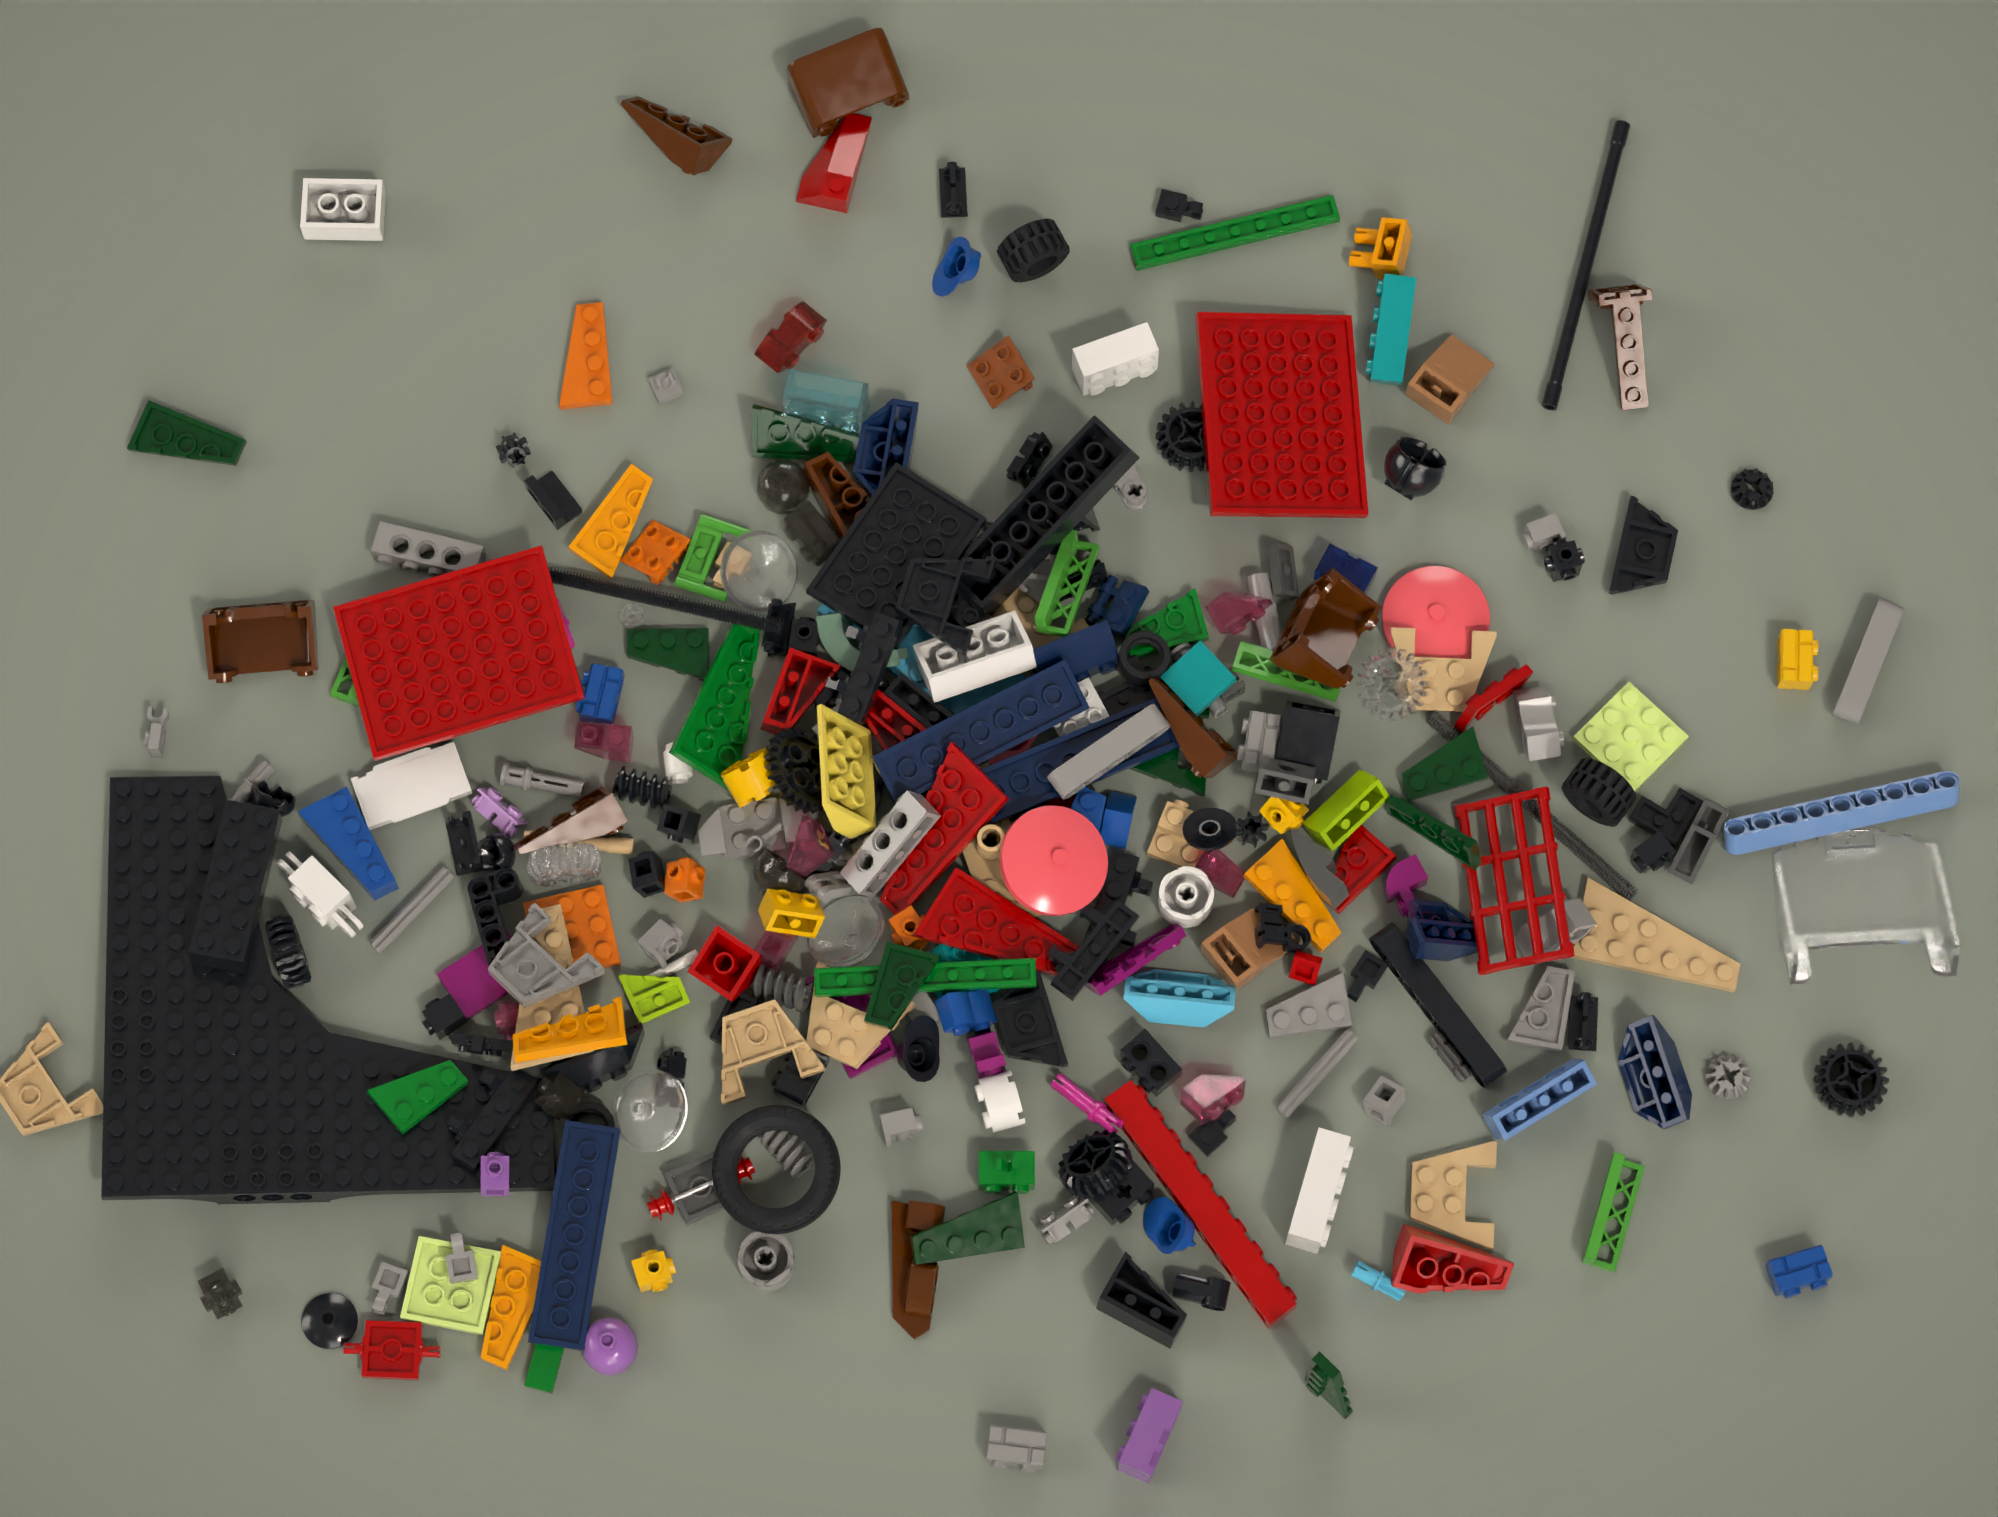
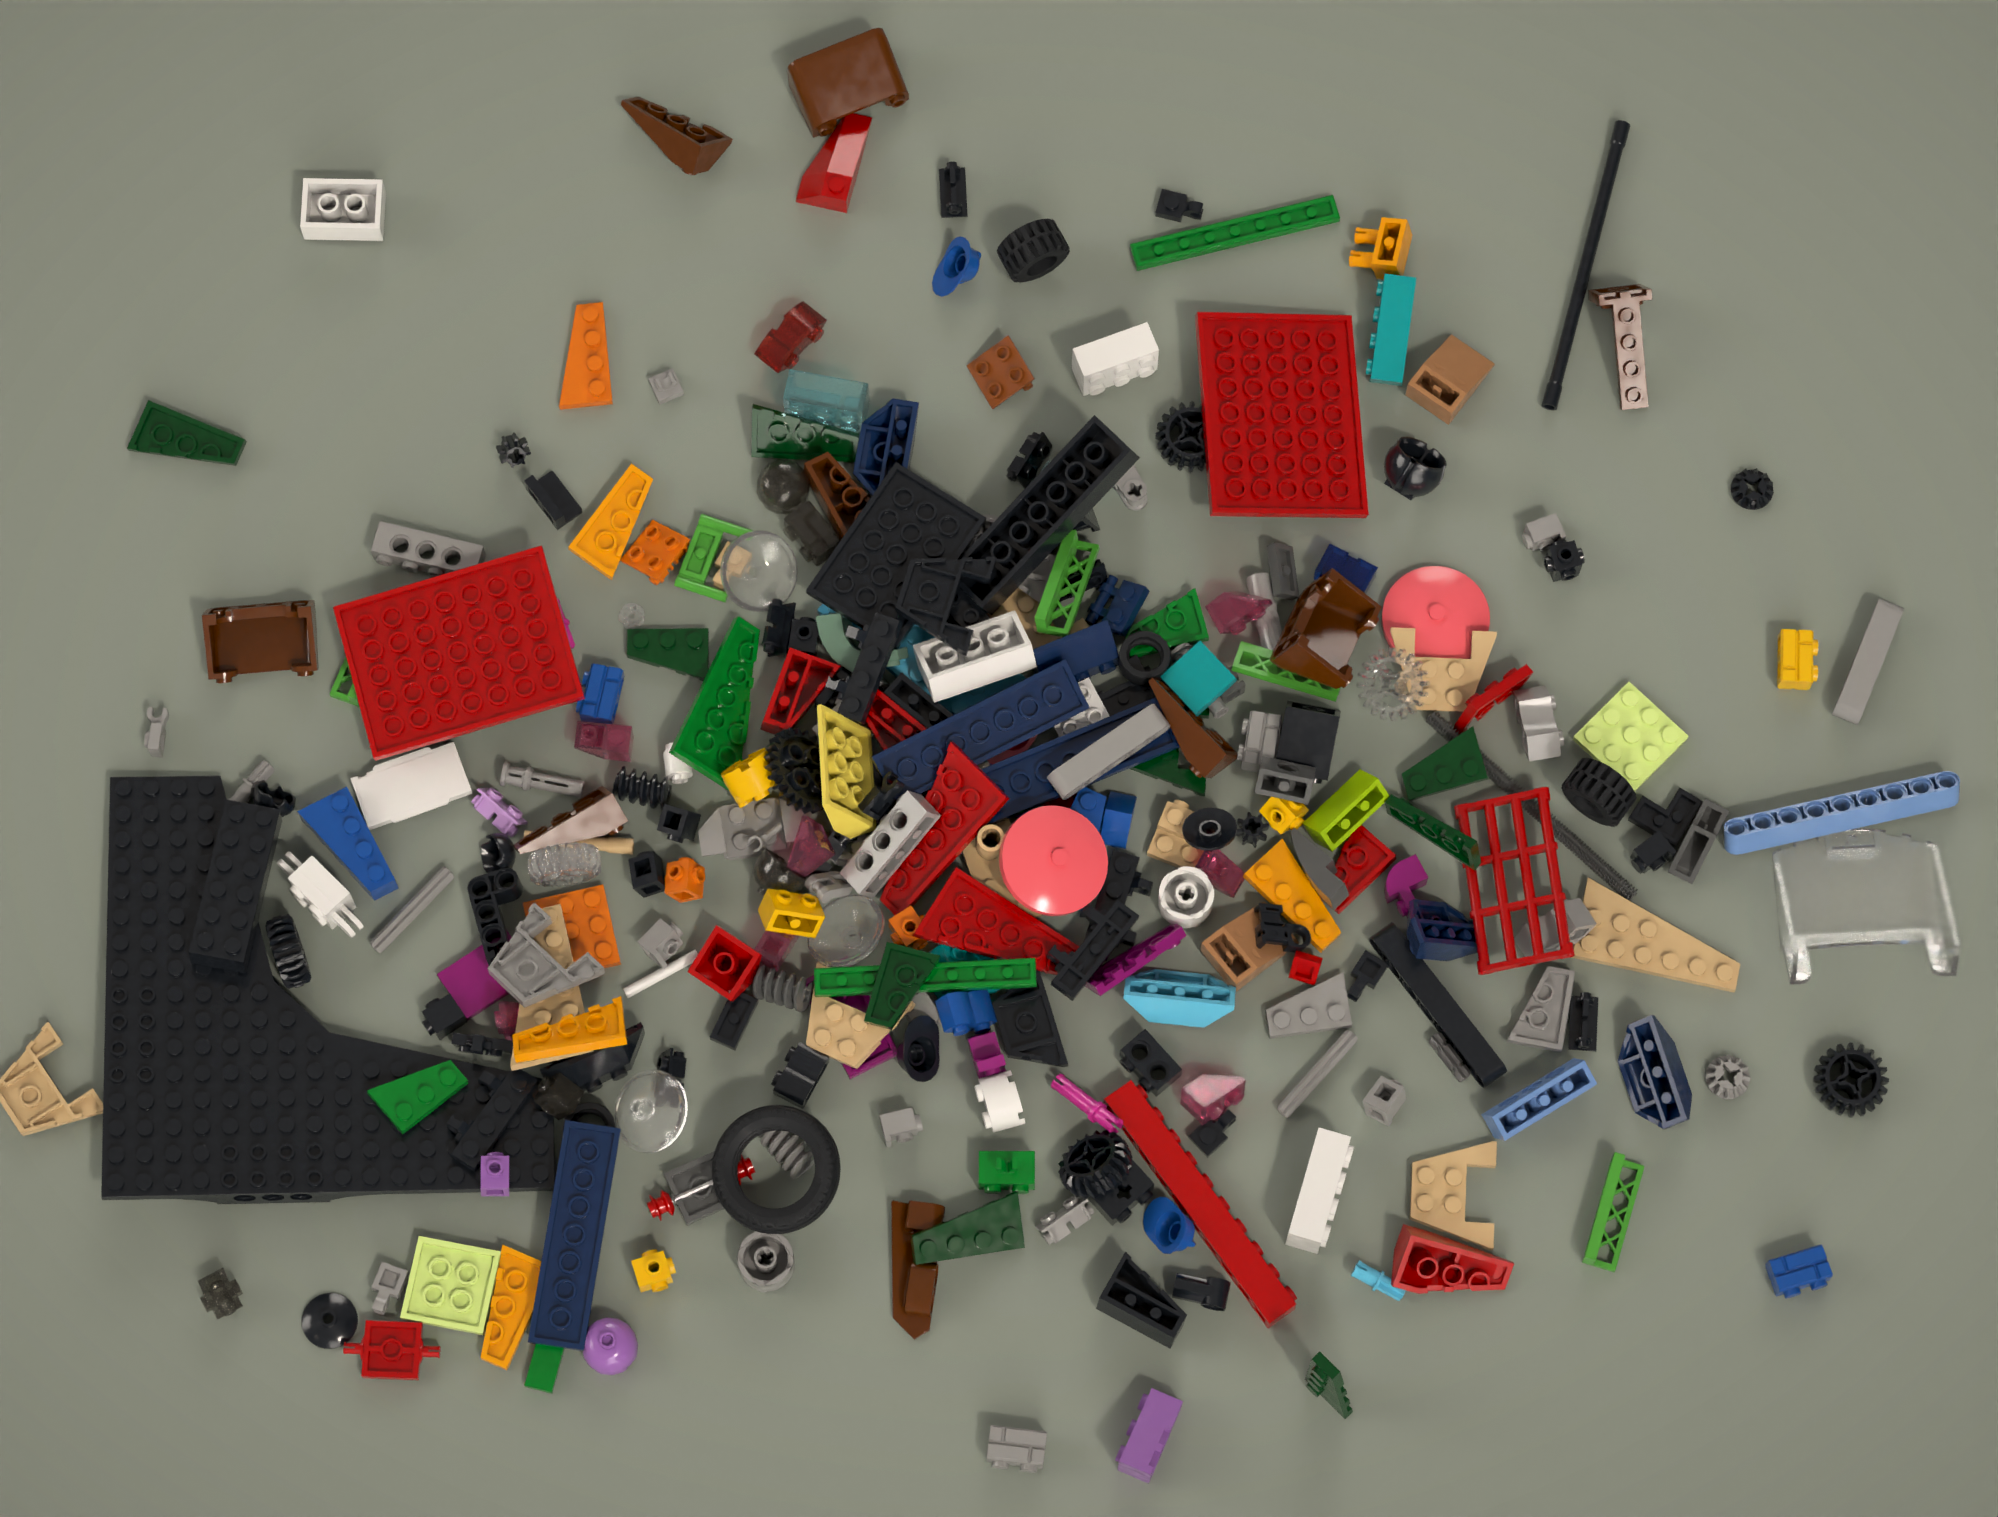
light grey plate [445,1232,478,1284] -> none
black hinge [446,811,484,876] -> none
black axle [548,566,784,634] -> none
lime wing [618,974,691,1024] -> none
tan wing [721,999,826,1105] -> none
black wing [1609,496,1678,595] -> none
none -> black plate [858,771,905,822]

